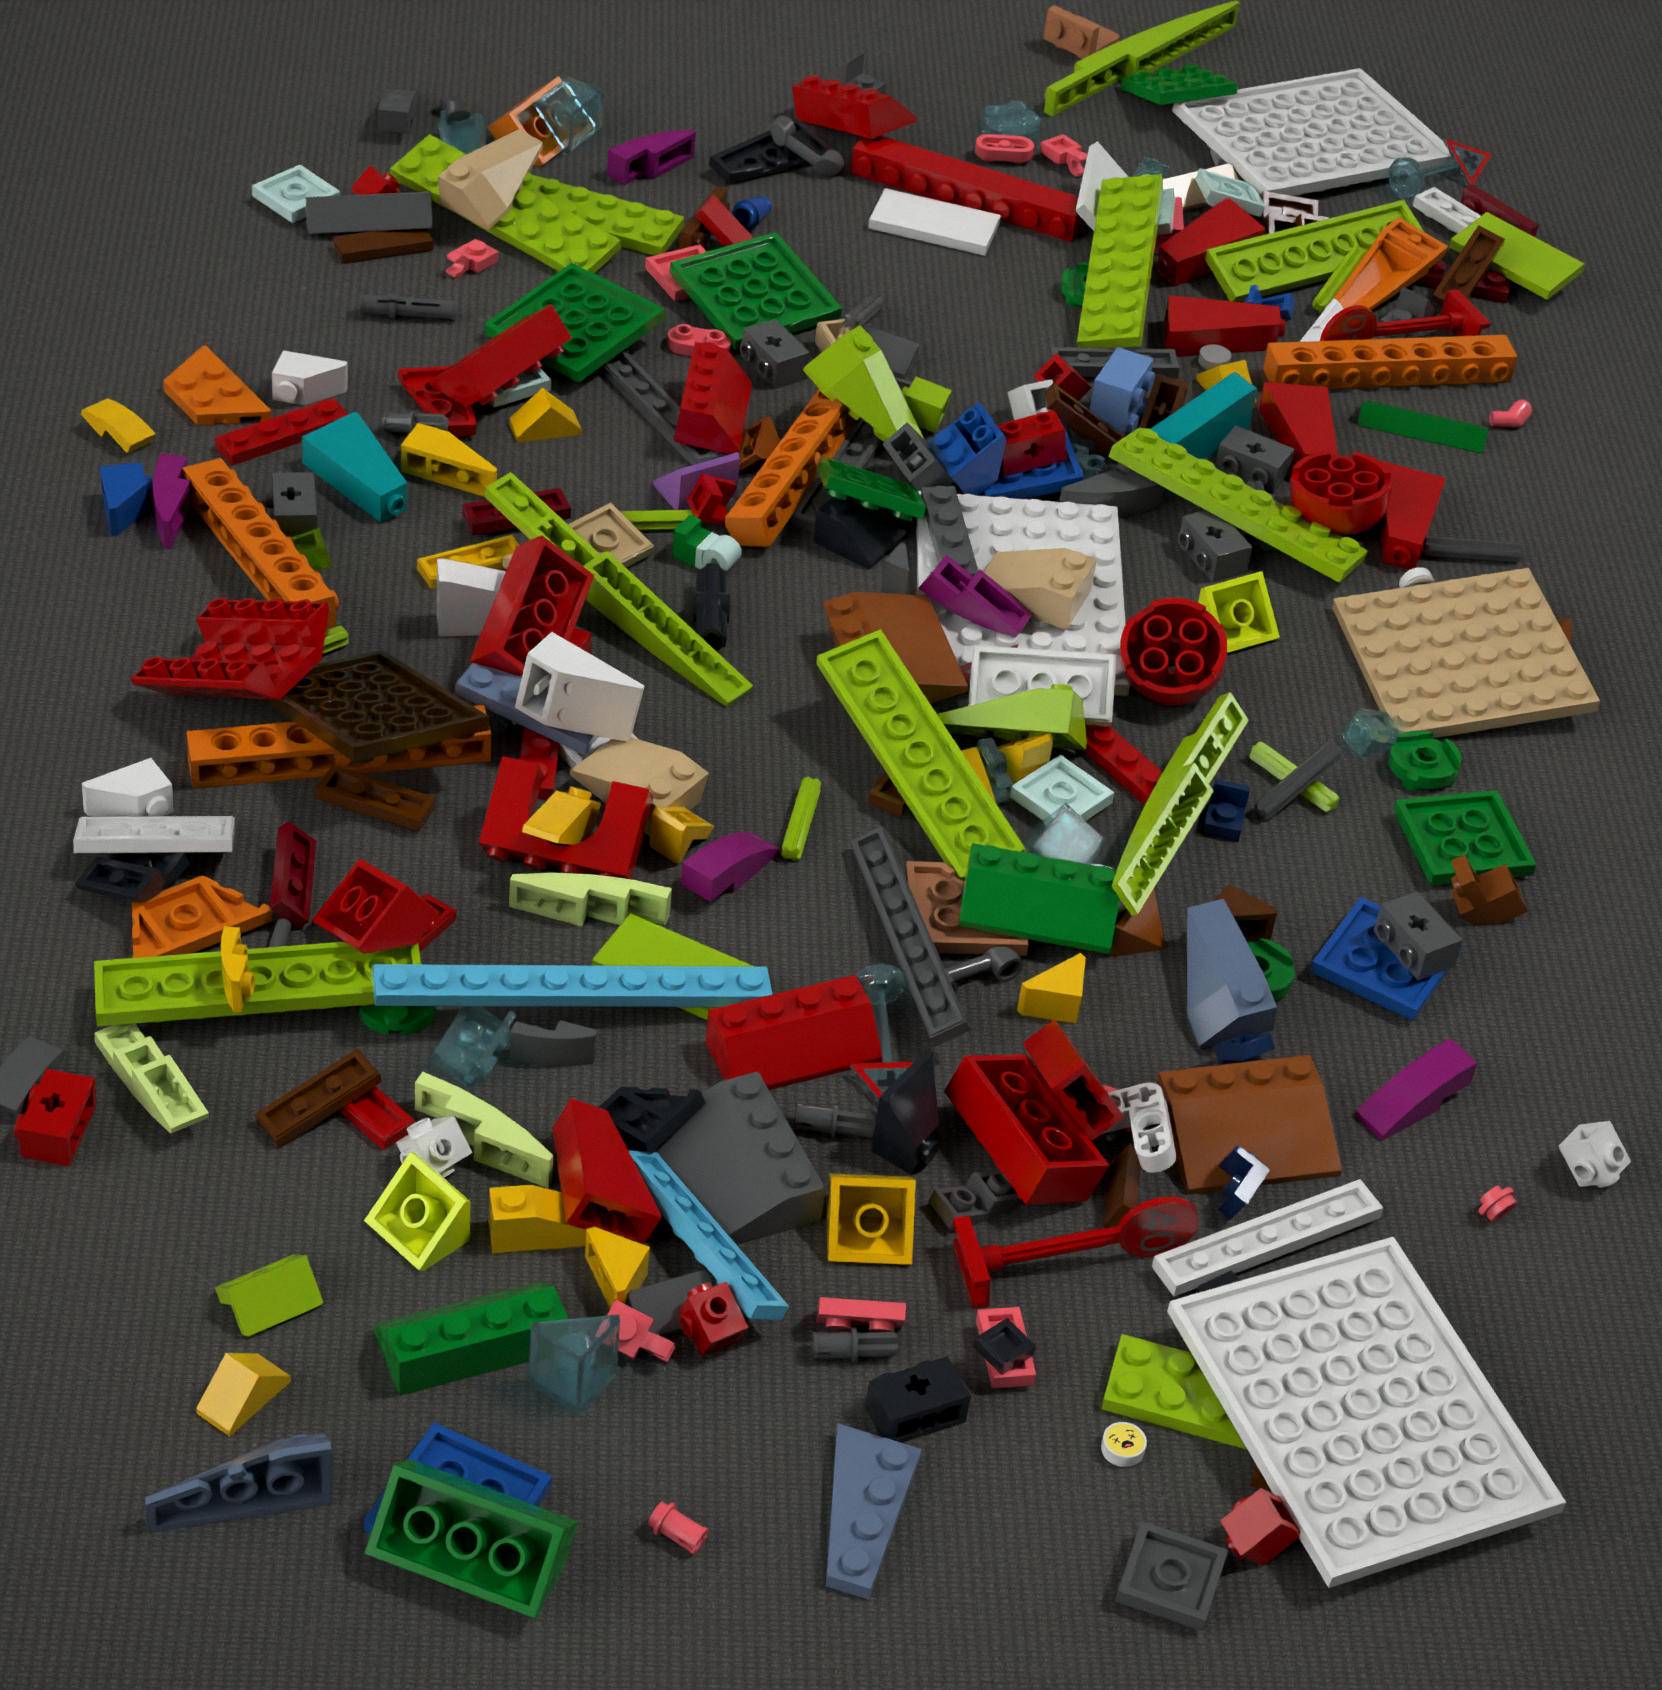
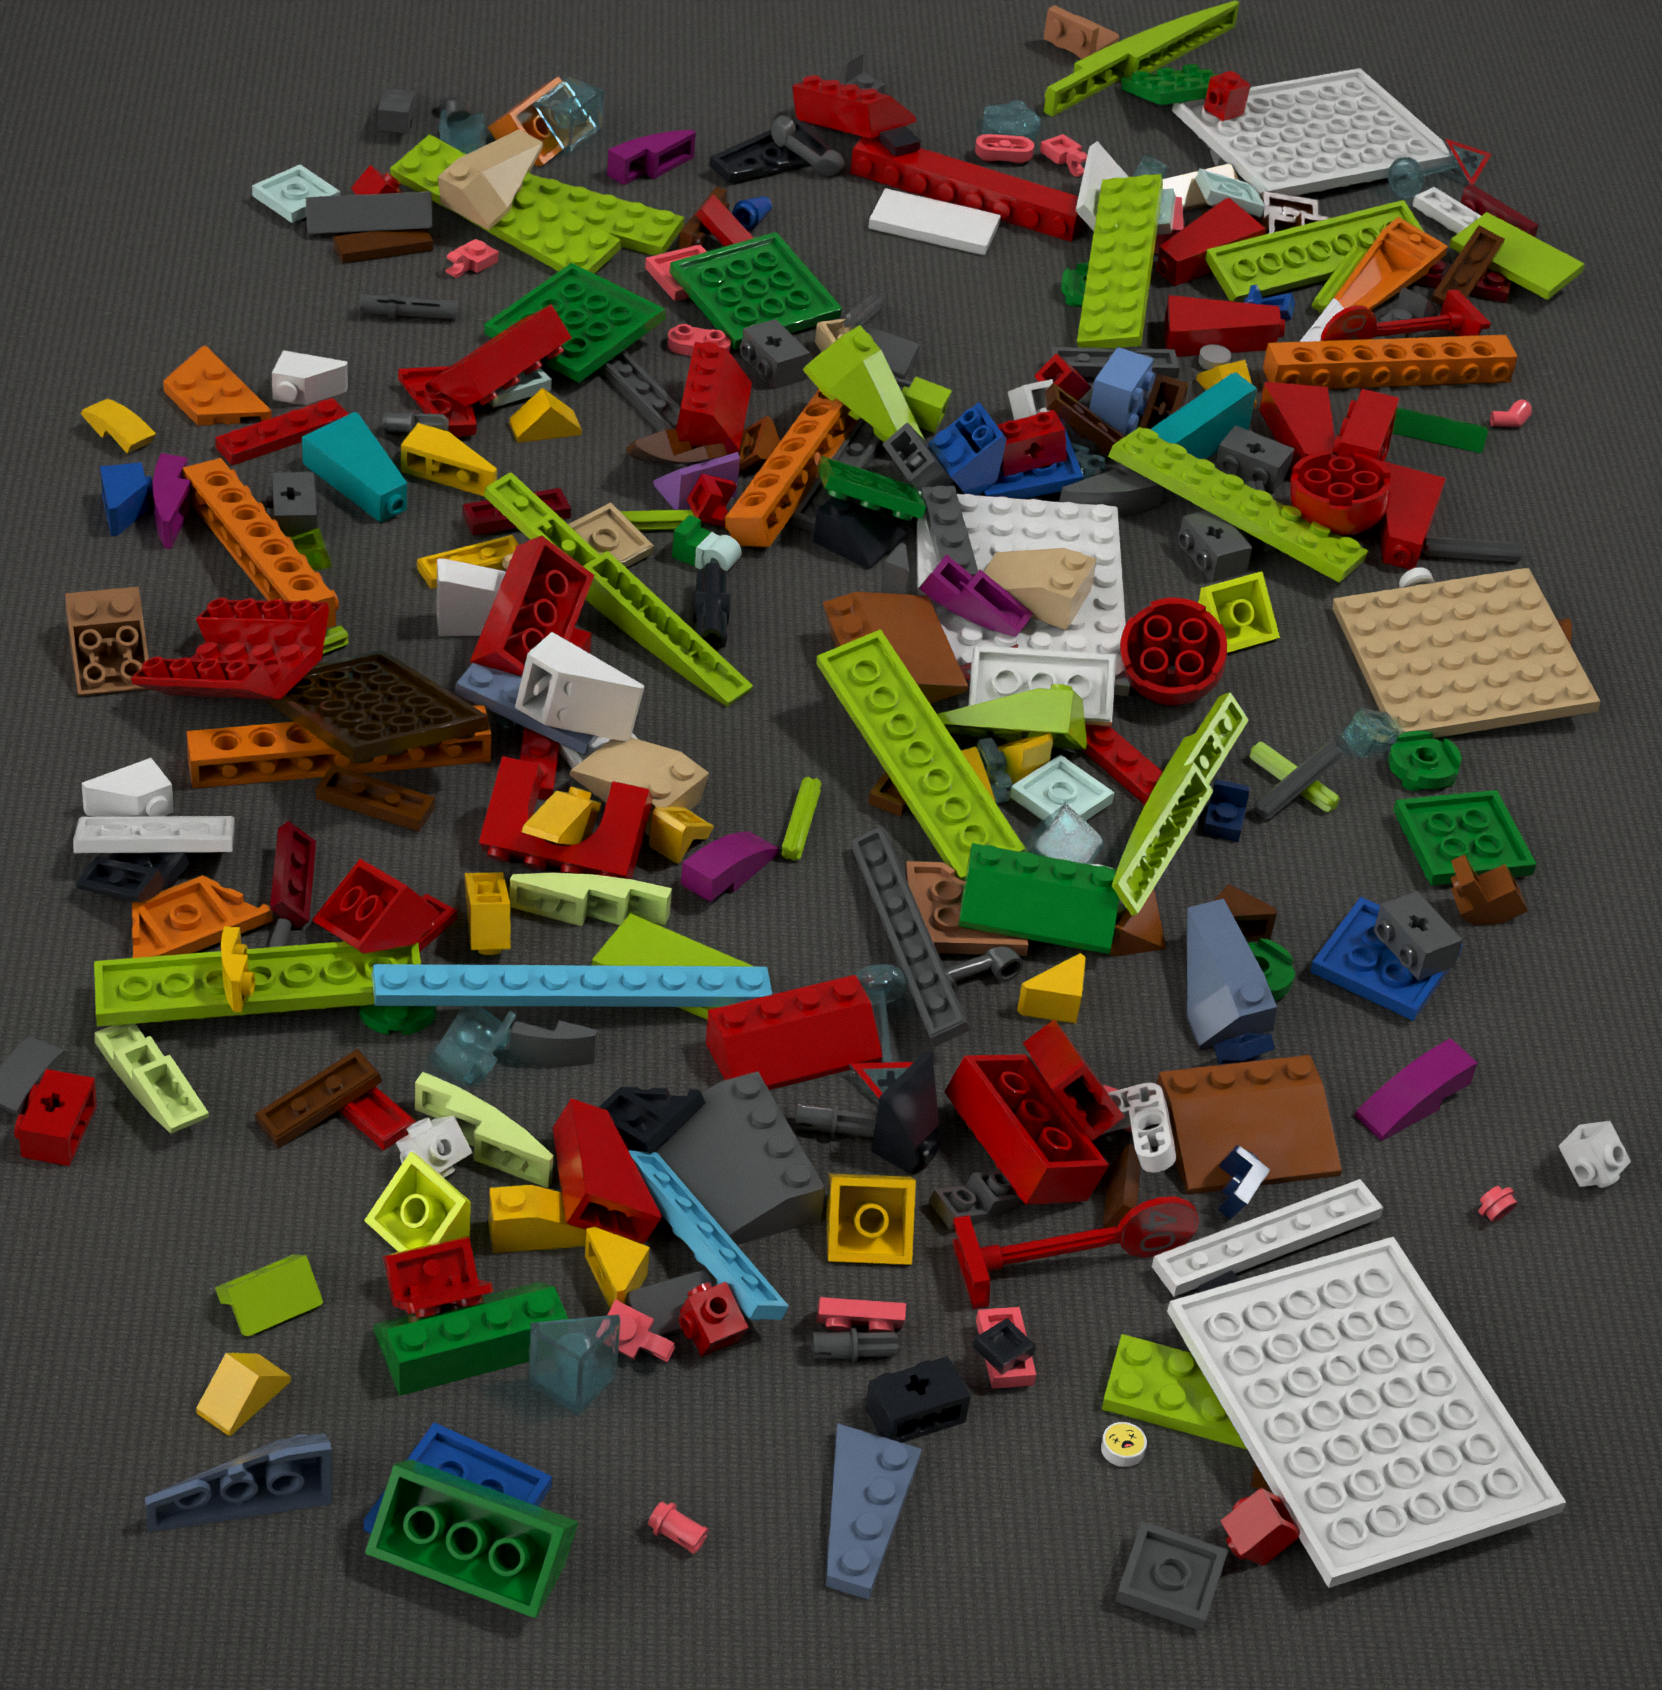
none -> medium nougat slope [65,587,149,697]
none -> red bracket [383,1236,493,1317]
none -> yellow slope [465,872,511,955]
none -> reddish brown slope [626,429,727,464]
none -> black tile [879,126,921,156]
none -> red brick [1204,71,1251,121]
none -> red slope [1332,389,1400,462]

